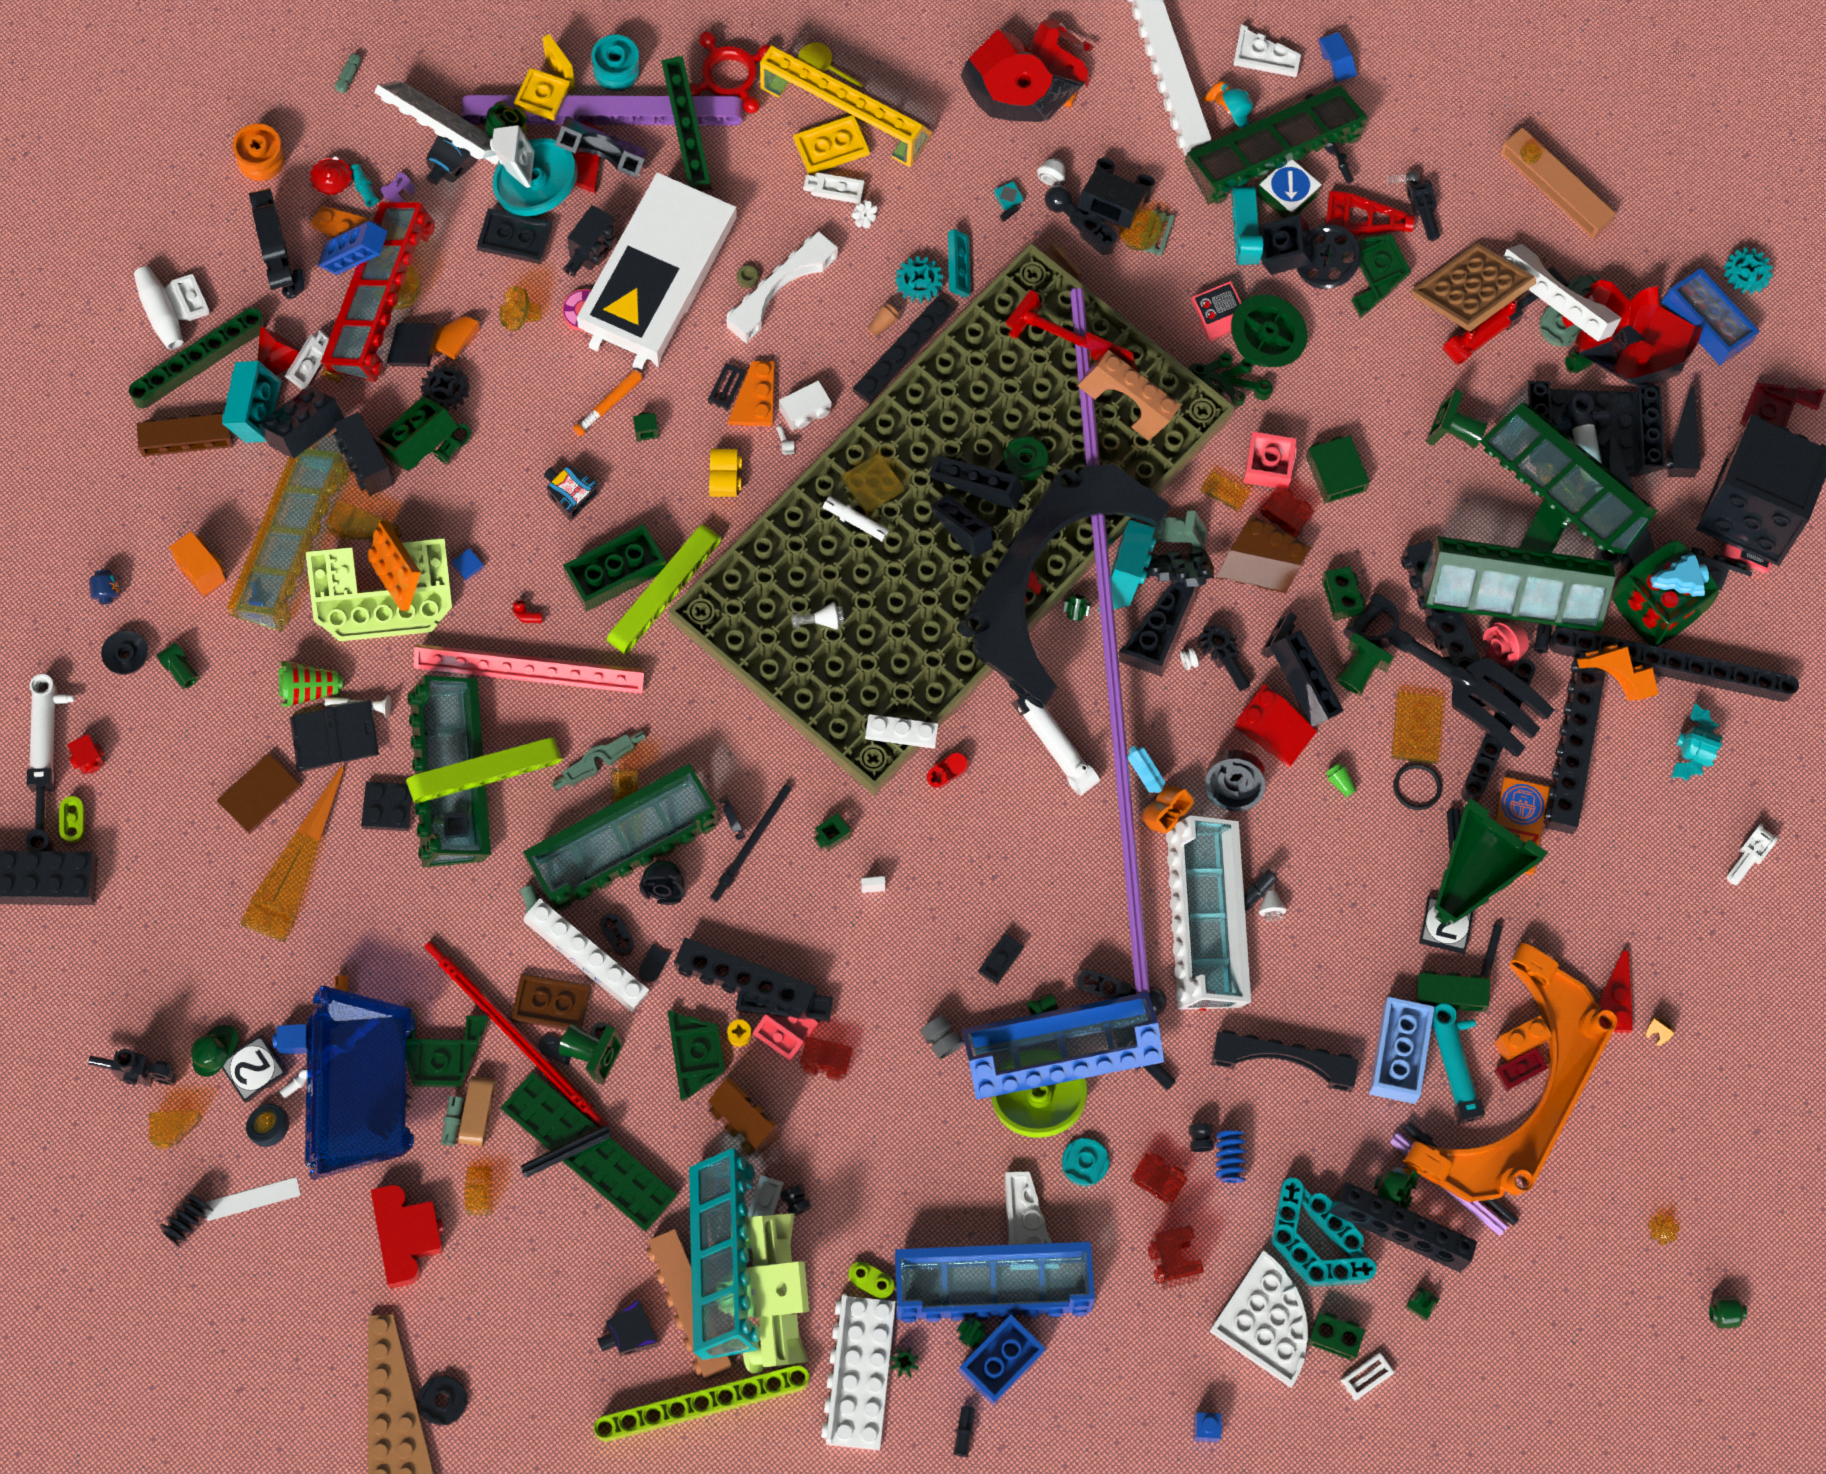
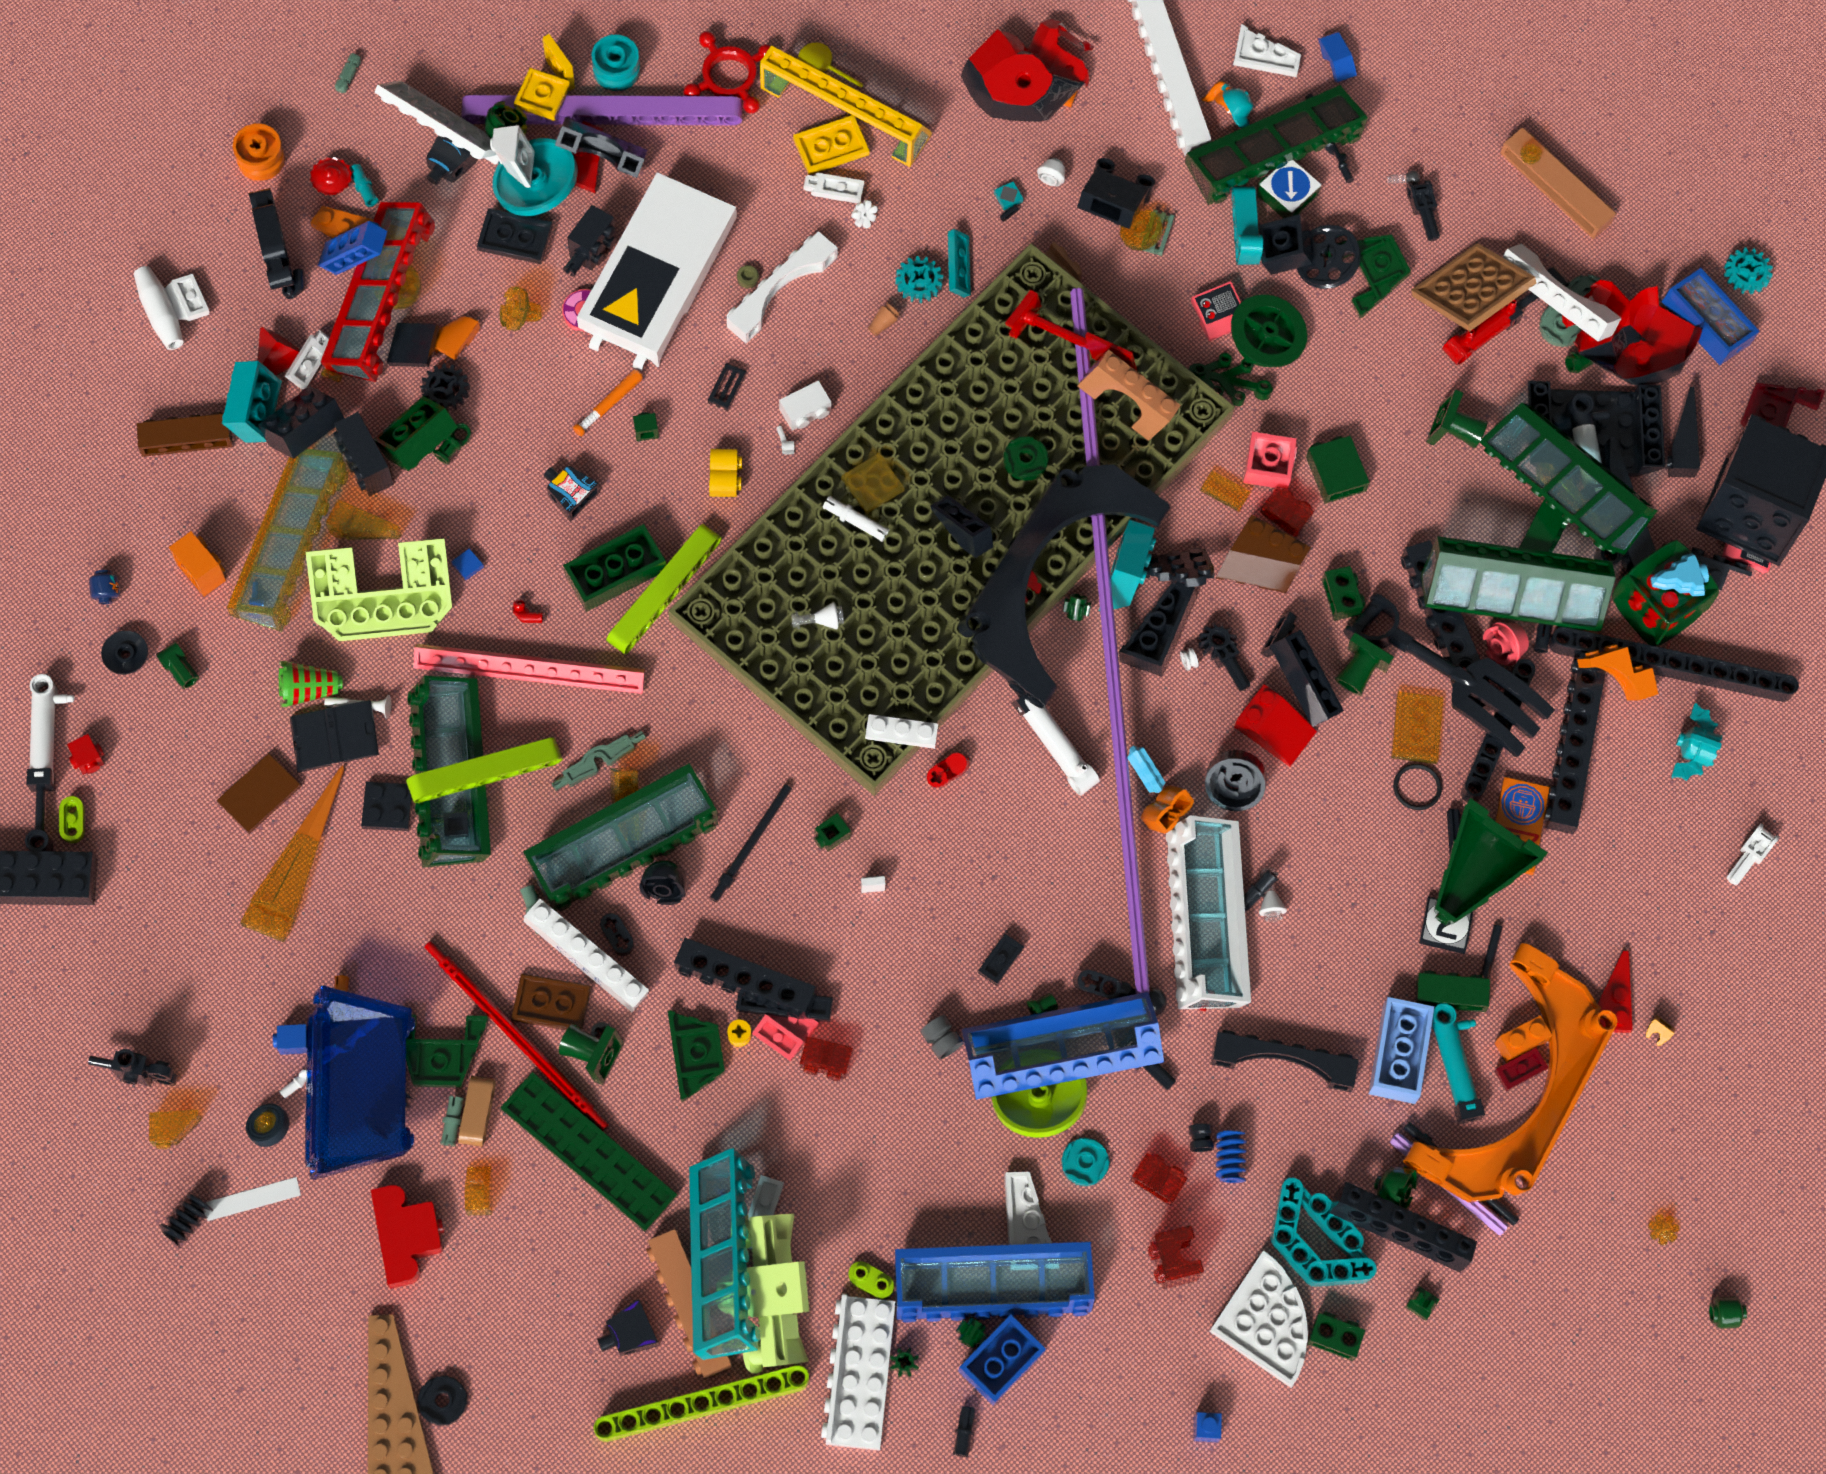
dark green beam [128,308,265,408] -> none
dark green piece [191,1025,239,1077] -> none
slope [222,1035,289,1102] -> none
orange plate [367,521,421,611] -> none
medium lavender piece [381,172,415,202] -> none
black axle [520,1125,611,1178] -> none
black piece [539,1035,571,1066] -> none
black piece [639,944,671,982] -> none
dark green brick [661,56,711,191] -> none
reddish brown wedge [708,1077,778,1159] -> none
black tile [719,795,746,841] -> none
orange wing [728,361,774,426] -> none
black wheel [780,1184,812,1217] -> none
black plate [853,296,955,405] -> none
black slope [929,456,1025,509] -> none
black beam [1044,185,1117,255] -> none
sand green bracket [1148,510,1208,549] -> none
red plate [1325,191,1415,235] -> none
bright green cone [1326,762,1357,798] -> none
white tile [1340,1352,1395,1401] -> none

